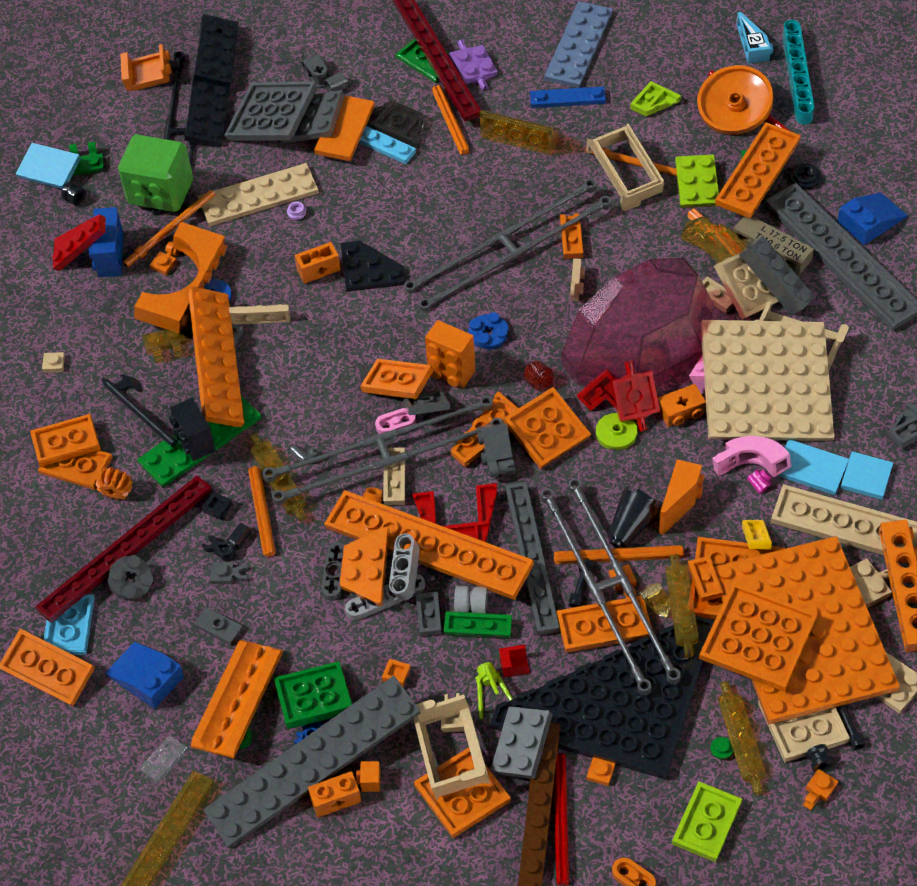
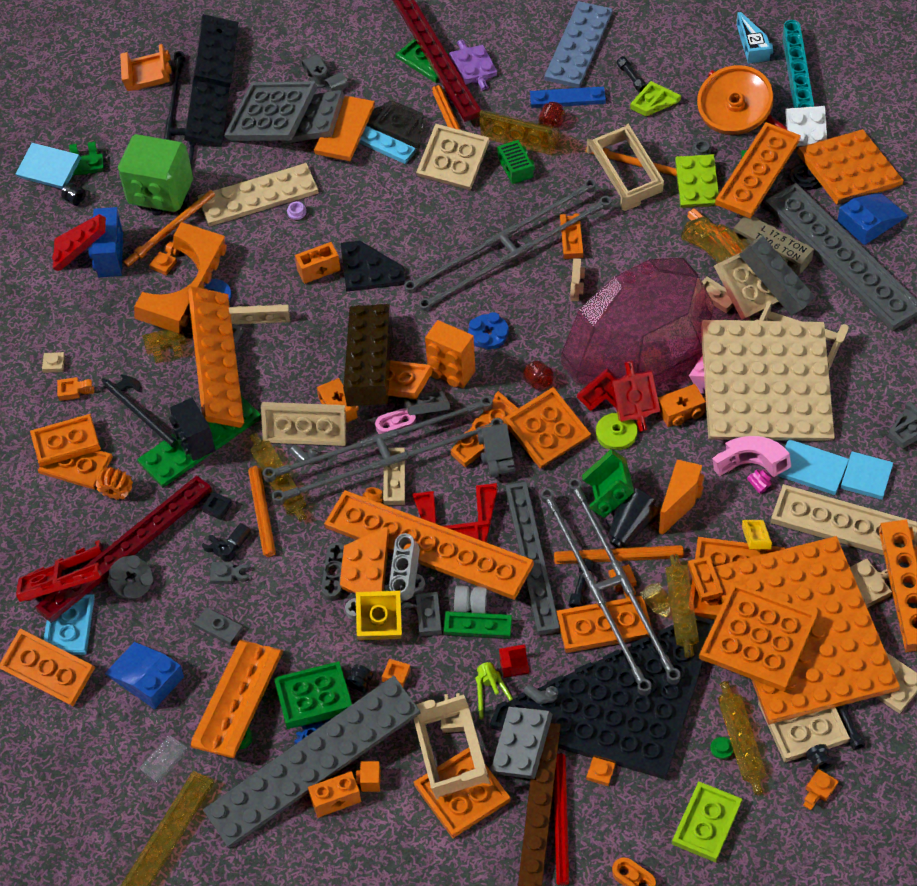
none -> red wing [16,540,103,602]
none -> orange plate [57,377,95,401]
none -> tan plate [261,402,346,446]
none -> orange brick [317,378,359,423]
none -> dark brown brick [343,304,392,406]
none -> black wheel [346,664,373,692]
none -> yellow slope [356,591,402,640]
none -> tan plate [416,124,490,190]
none -> green brick [497,140,535,184]
none -> dark grey arm [523,684,558,704]
none -> clear red head [538,102,565,131]
none -> green panel [582,449,634,518]
none -> black bar [616,56,647,93]
none -> dark grey plate [692,140,711,156]
none -> white plate [786,106,827,147]
none -> orange plate [797,129,904,205]

